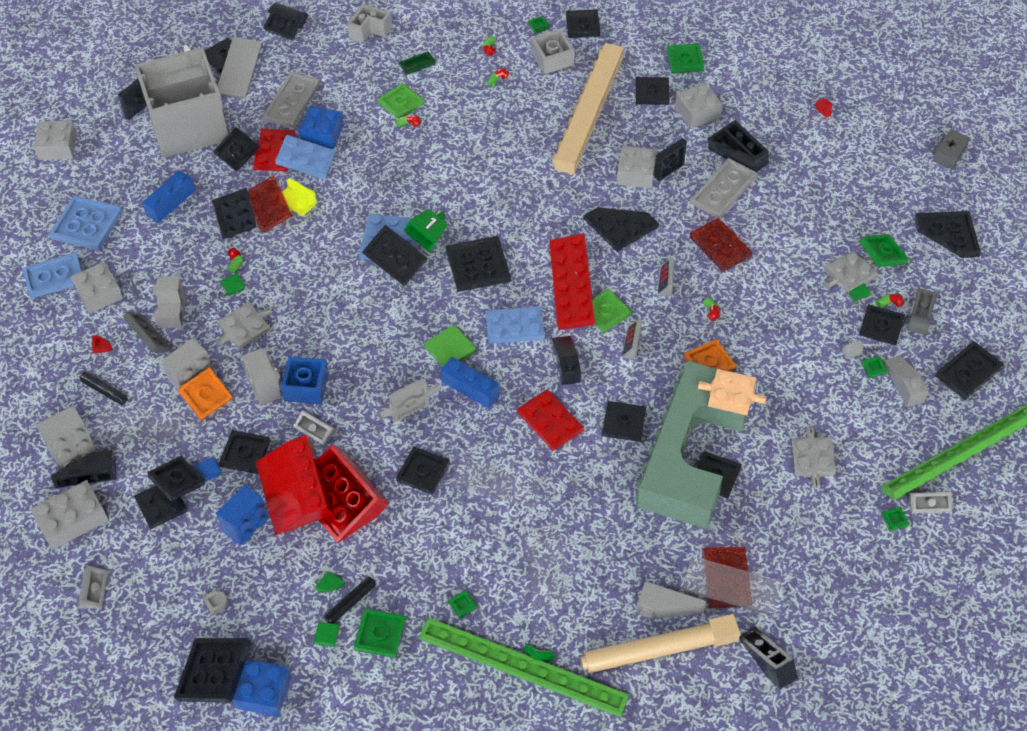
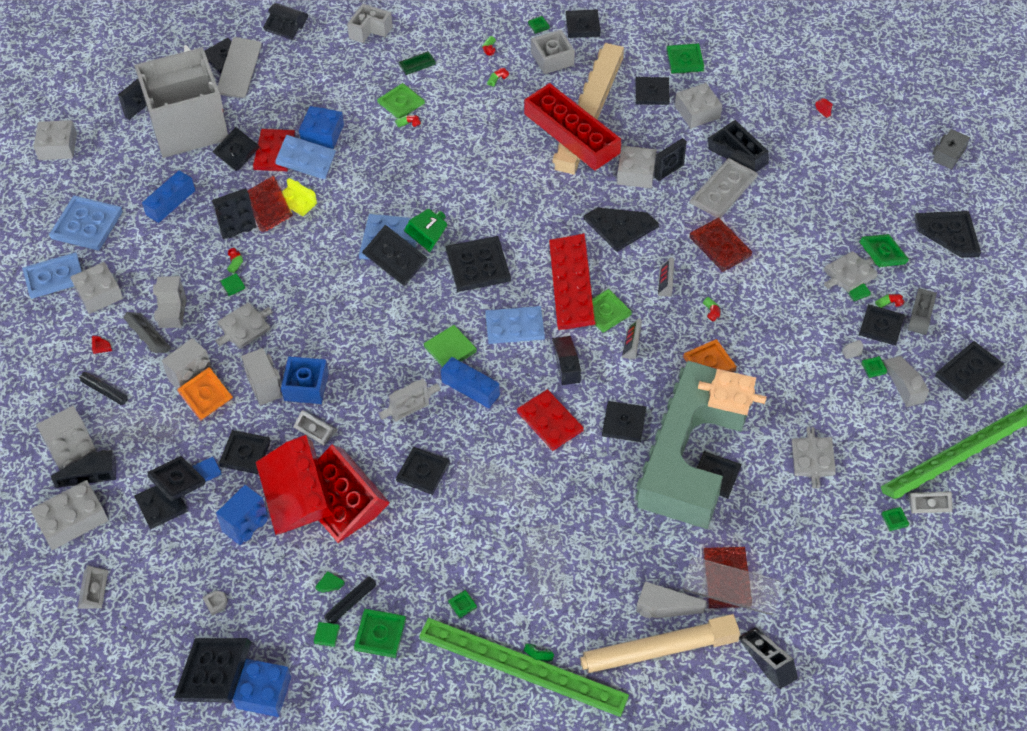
light grey tile [262,72,321,128] -> none
none -> red brick [524,83,621,171]

